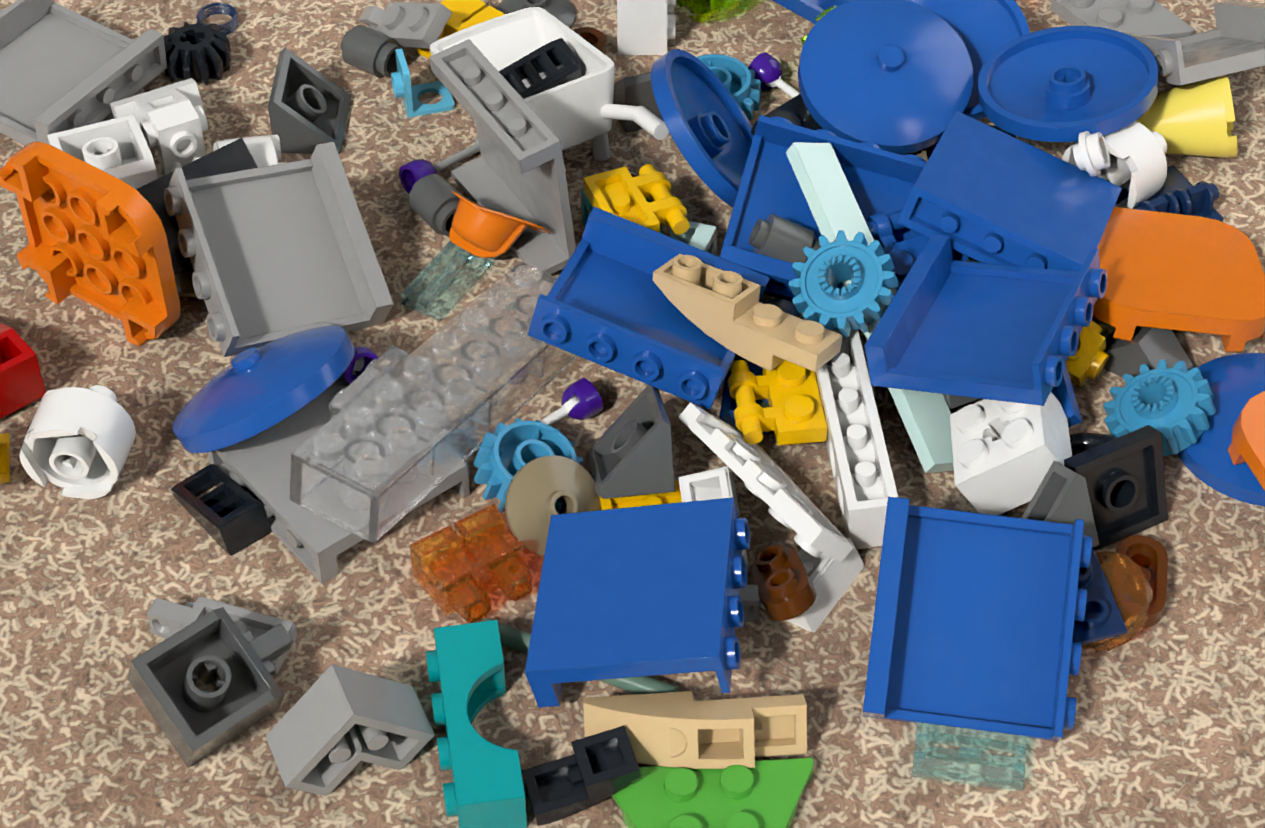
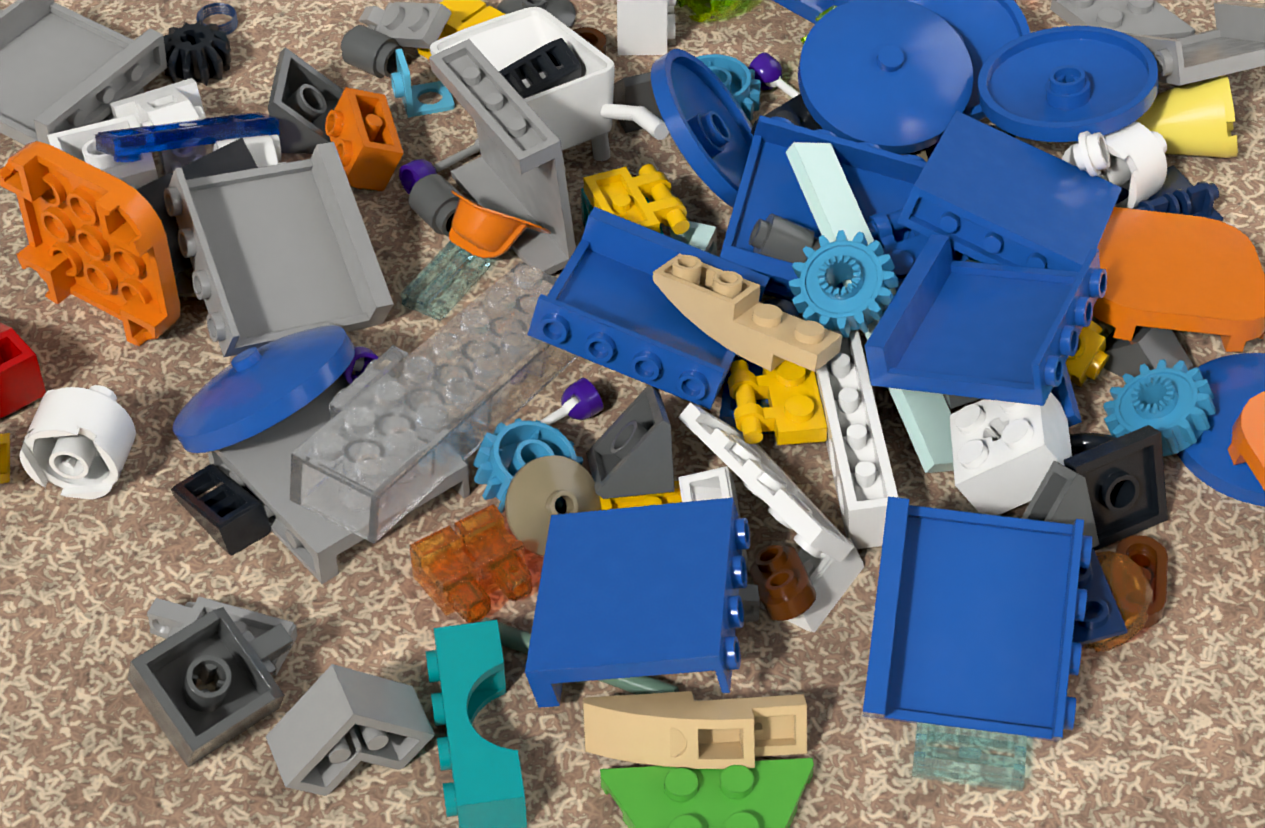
black slope [521,726,641,826] -> none
none -> clear blue plate [95,112,280,162]
none -> orange brick [325,87,404,191]

